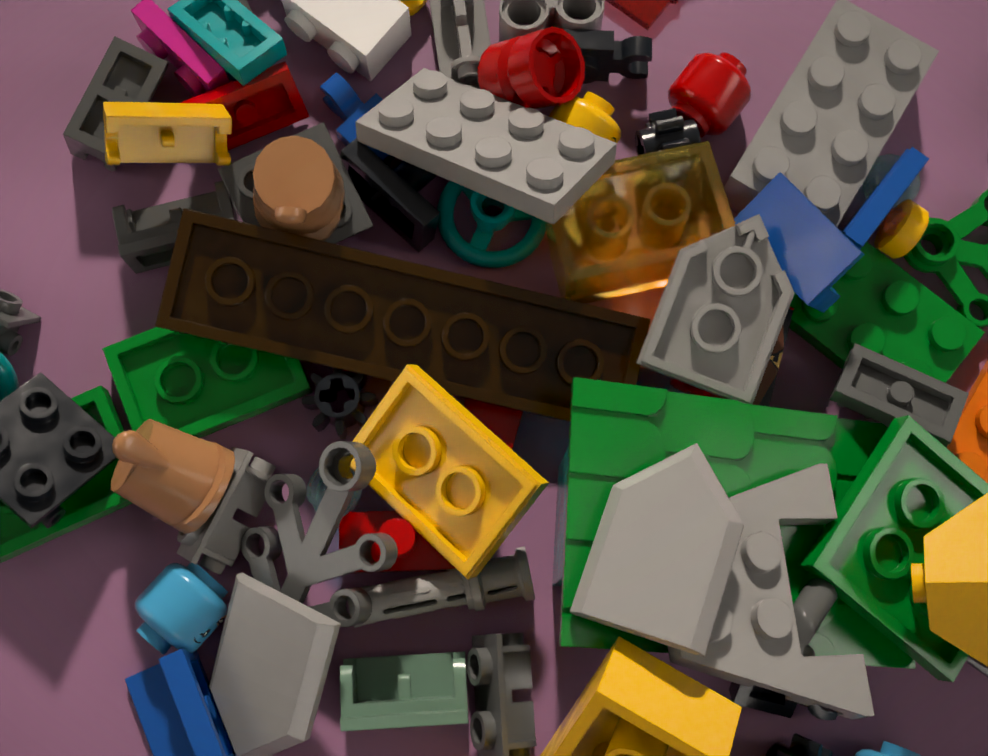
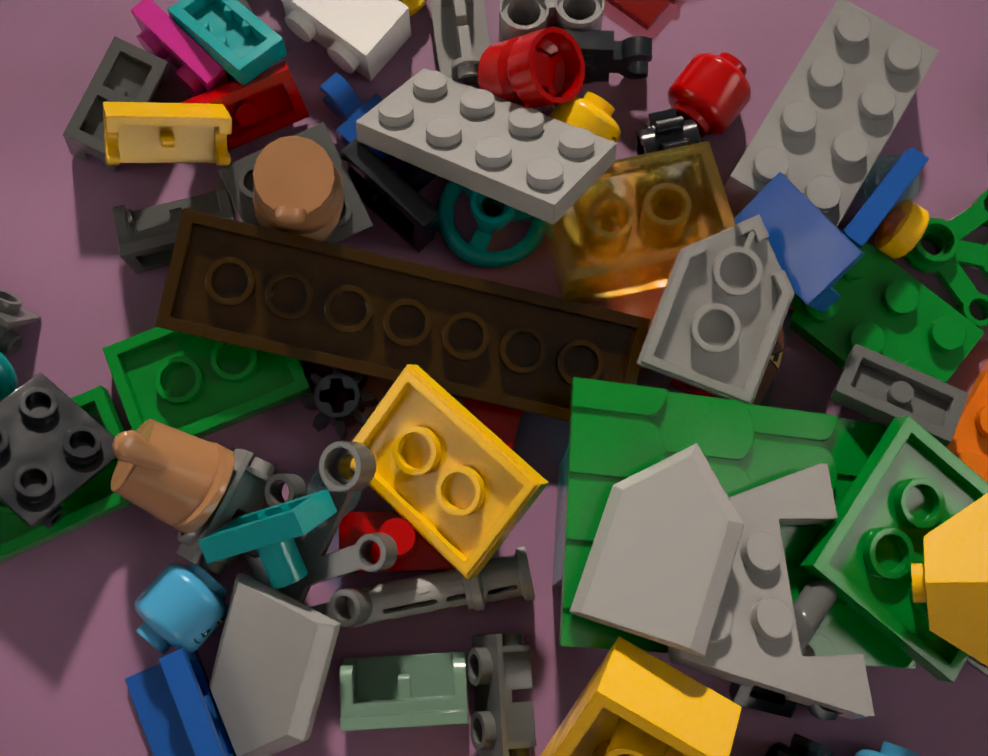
none -> teal tile [198,489,337,589]

